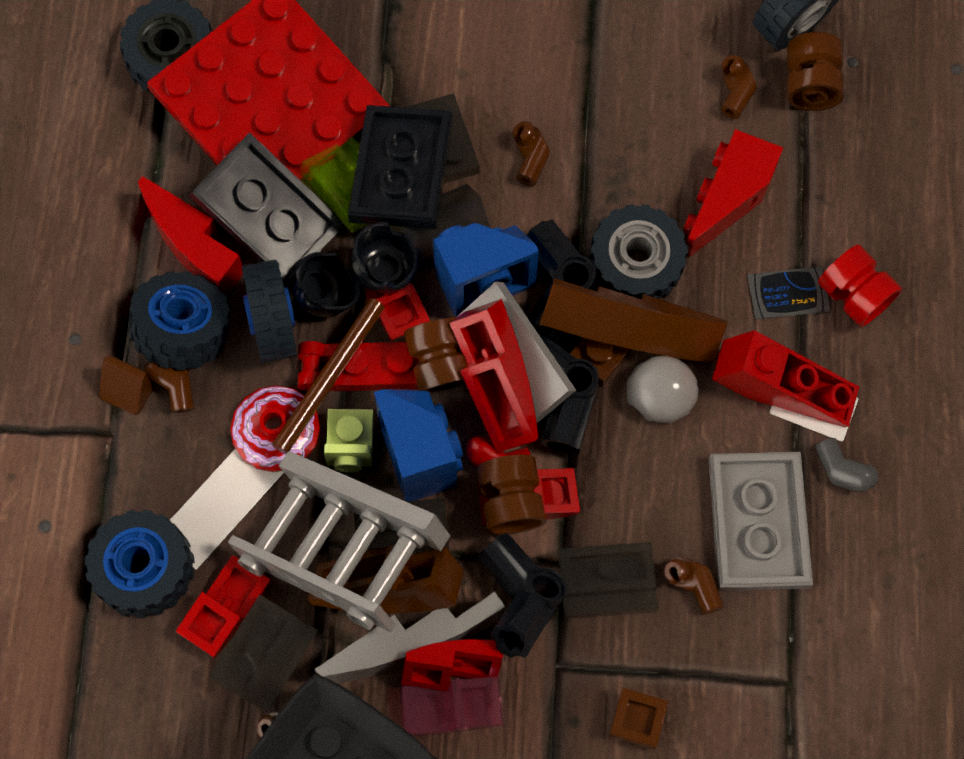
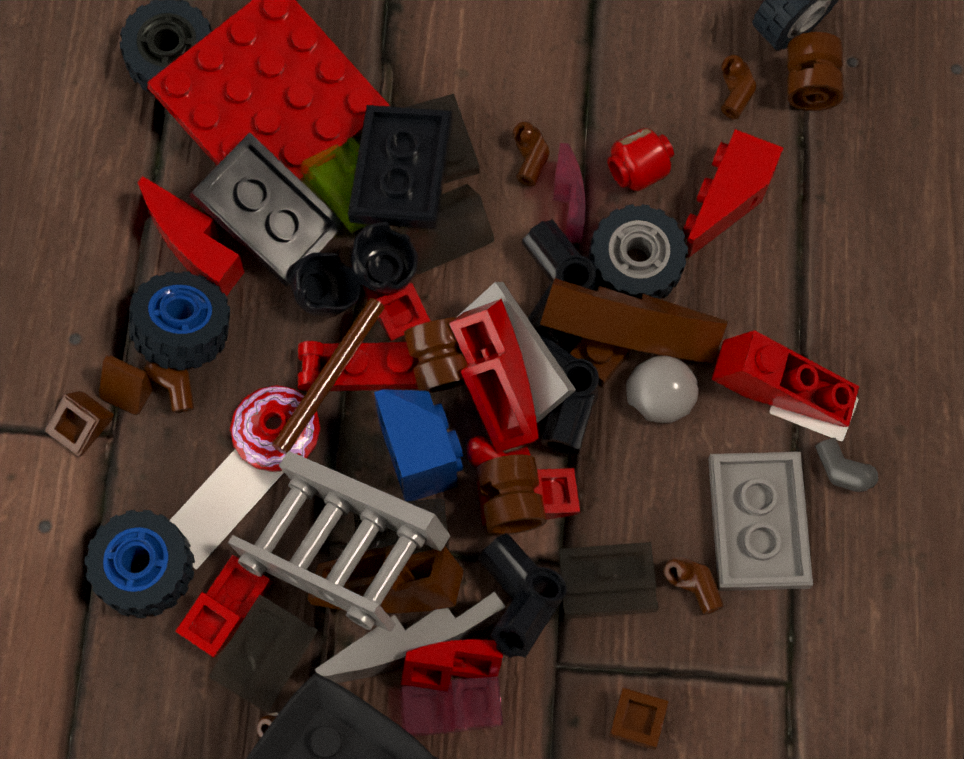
black wheel [241,259,297,363] -> none
yellowish green bracket [324,409,374,472] -> none
blue slope [433,223,539,317] -> none
sticker [747,267,831,320] -> none
red wheel [817,244,903,328] -> none
none -> reddish brown slope [45,391,114,456]
none -> clear pink slope [553,143,585,243]
none -> red head [607,128,674,191]

